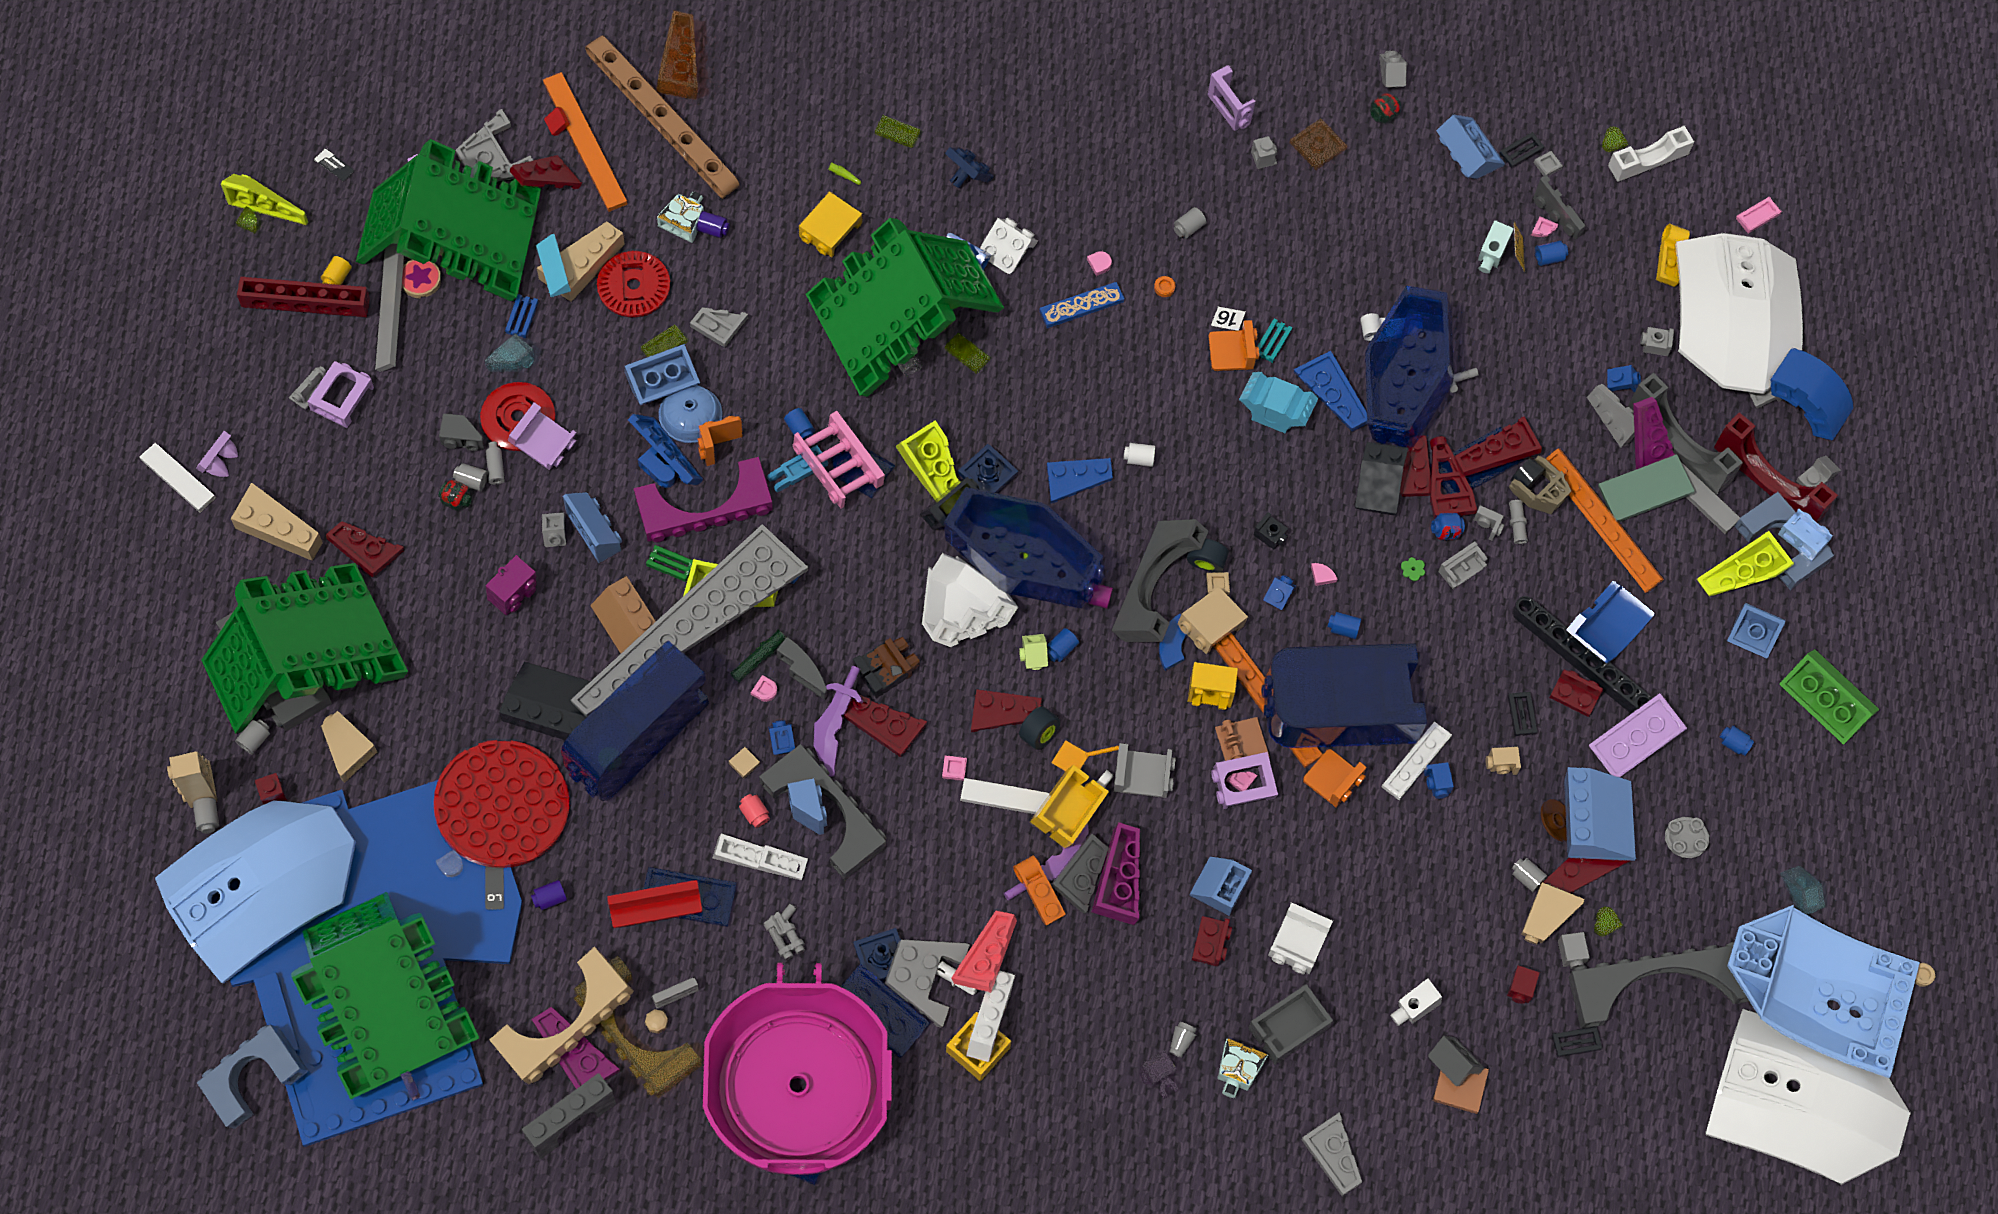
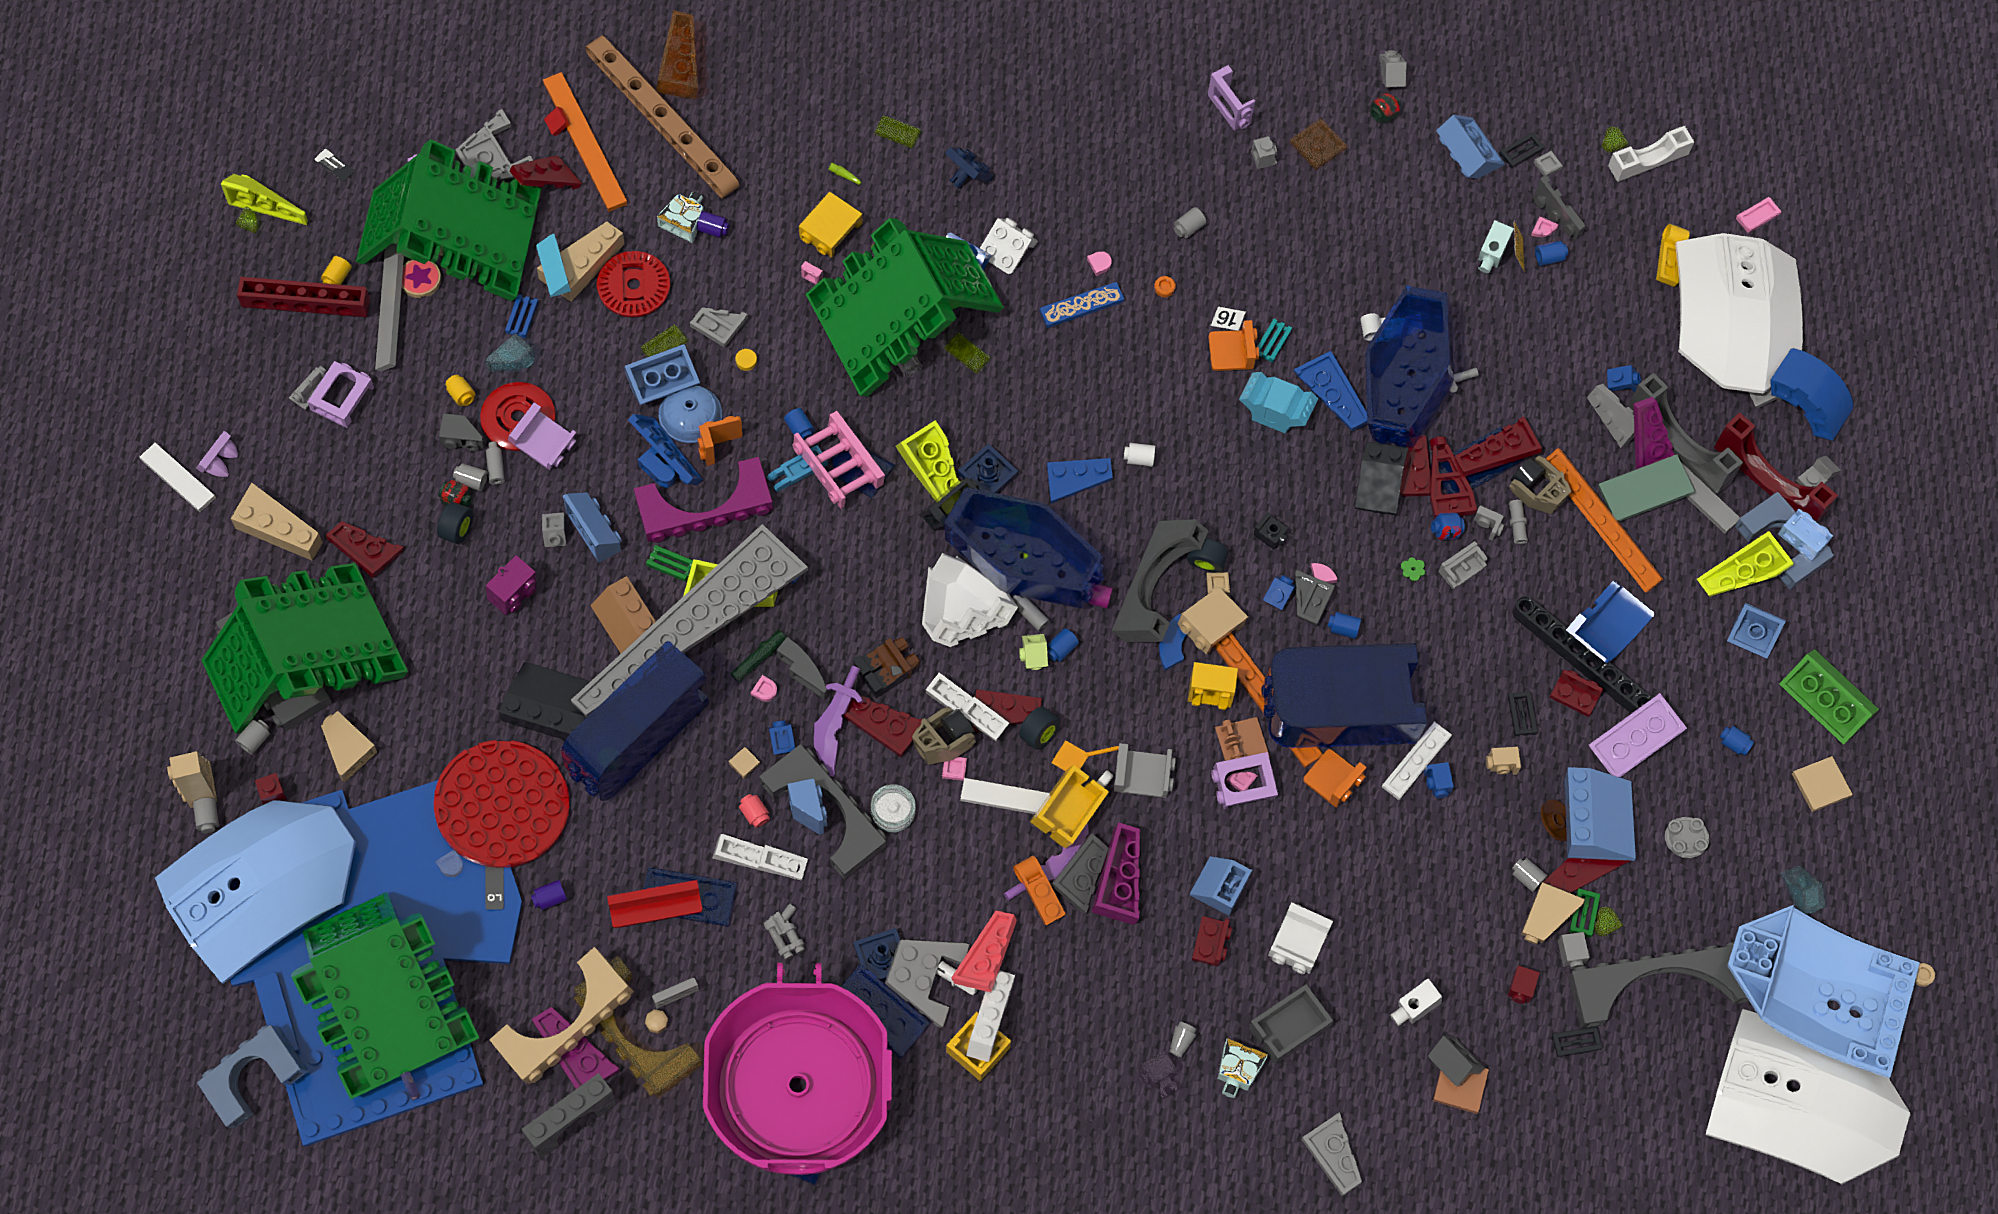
light grey brick [1640,327,1674,356] -> none
none -> black wheel [437,502,473,544]
none -> yellow brick [445,375,475,406]
none -> yellow tile [736,349,757,371]
none -> bright pink tile [801,261,823,284]
none -> clear piece [871,784,915,832]
none -> dark tan piece [912,707,976,765]
none -> white slope [926,673,1009,741]
none -> light grey cylinder [1012,593,1050,632]
none -> dark grey wing [1295,570,1335,626]
none -> green tile [1569,888,1600,938]
none -> tan tile [1792,756,1853,812]

